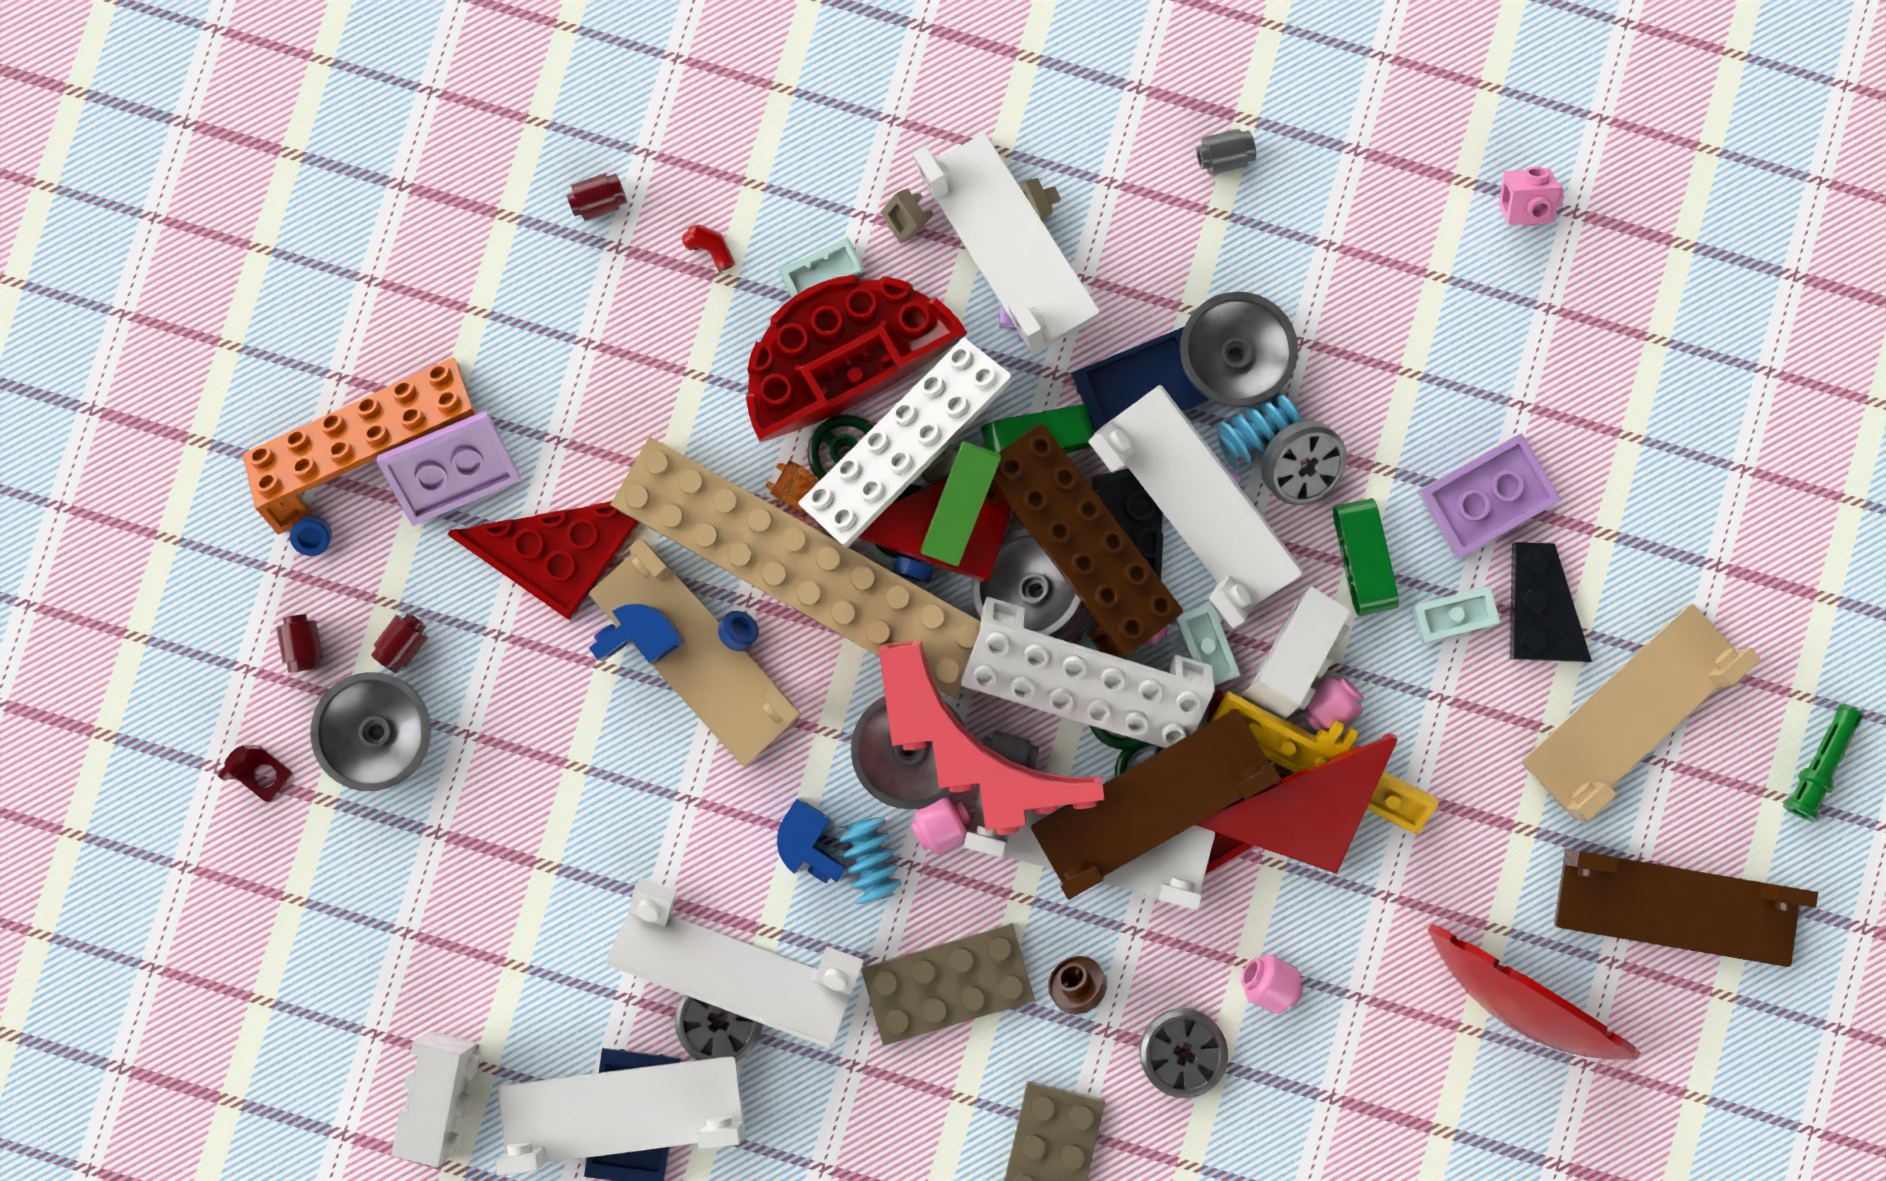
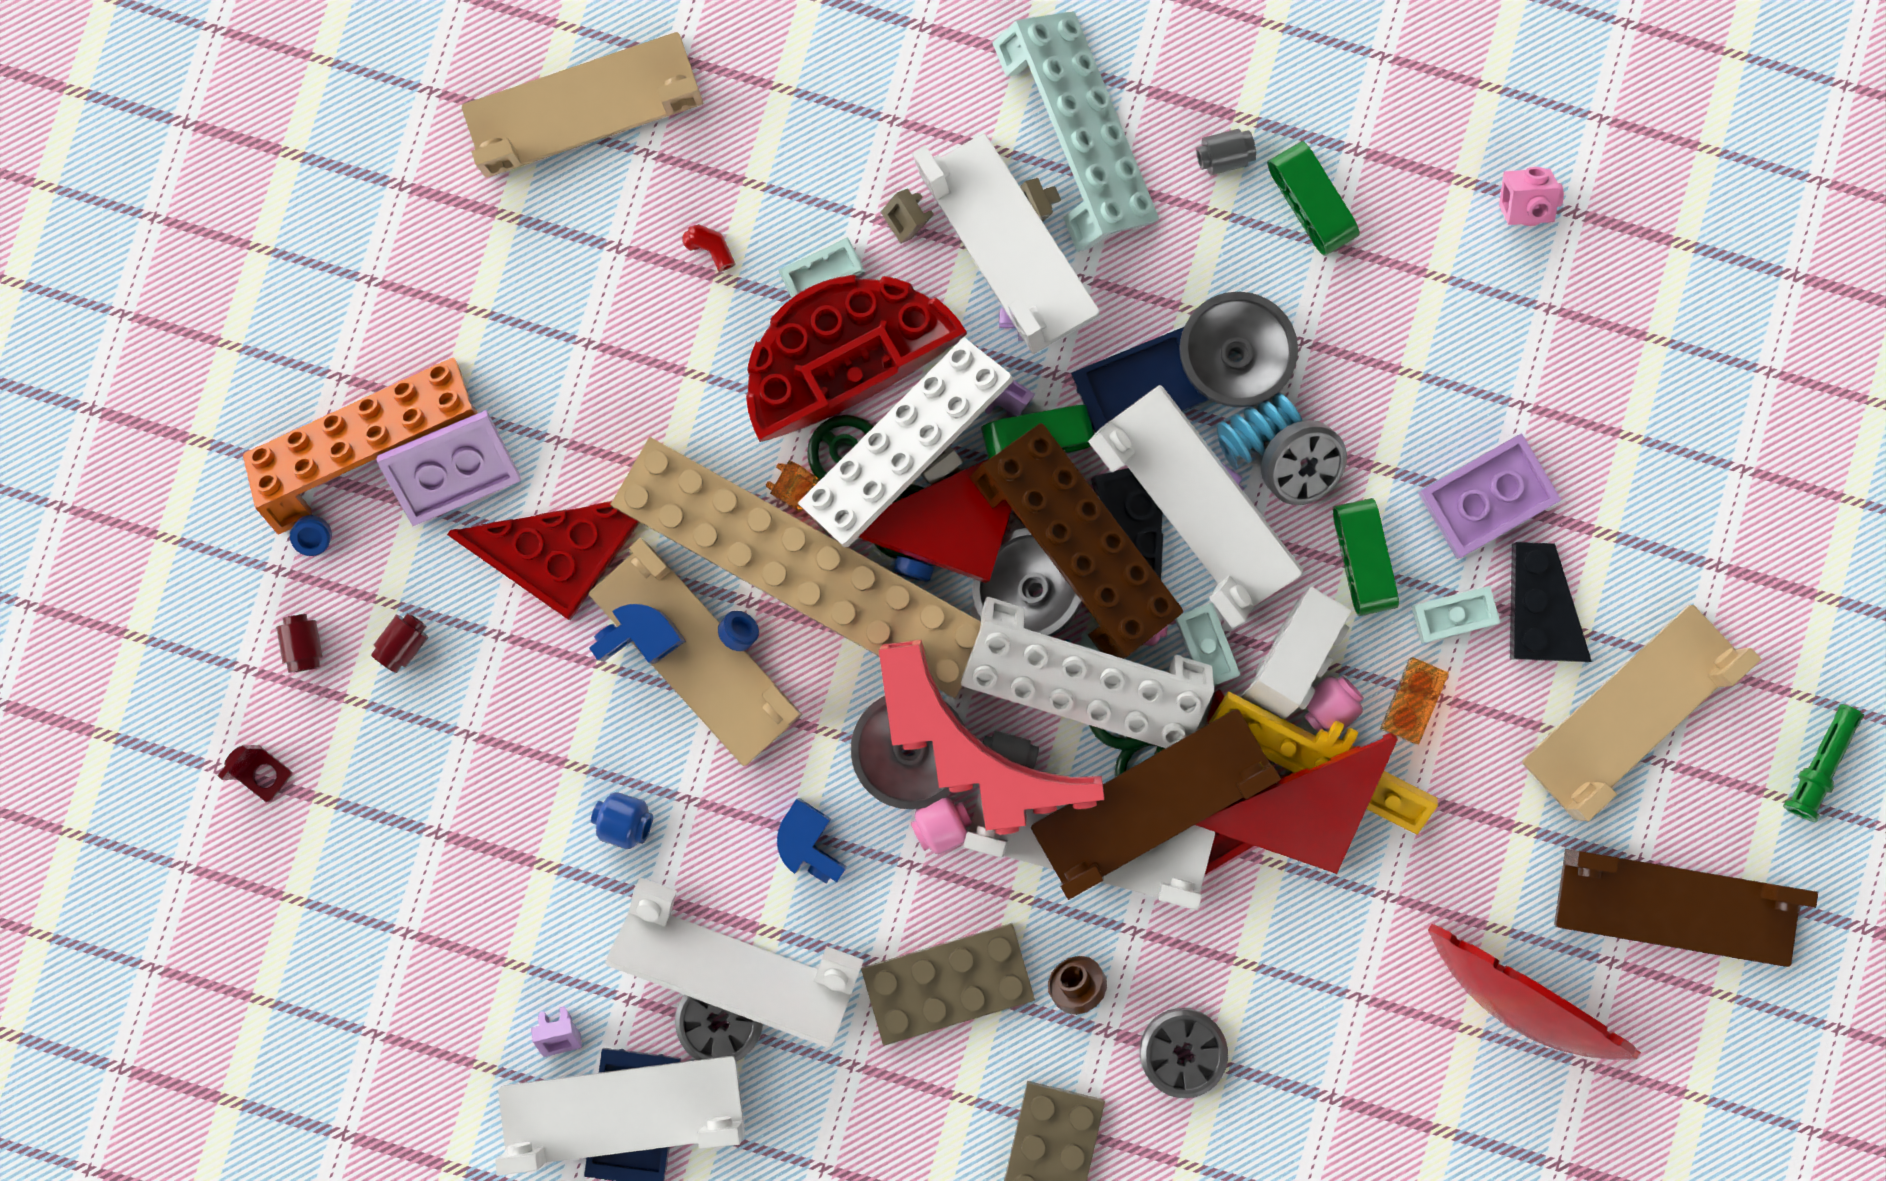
flat silver dish [310,672,431,791] -> none
white wedge [391,1031,480,1168] -> none
dark red brick [567,172,627,222] -> none
medium azure piece [837,817,902,905] -> none
bright green tile [920,441,1001,566] -> none
bright pink head [1241,954,1303,1014] -> none
none -> tan bracket [461,32,704,178]
none -> lavender tile [531,1006,582,1057]
none -> blue head [591,792,653,849]
none -> lavender tile [985,380,1035,418]
none -> light aqua bracket [992,11,1159,252]
none -> green beam [1267,141,1360,256]
none -> clear orange plate [1380,657,1449,745]

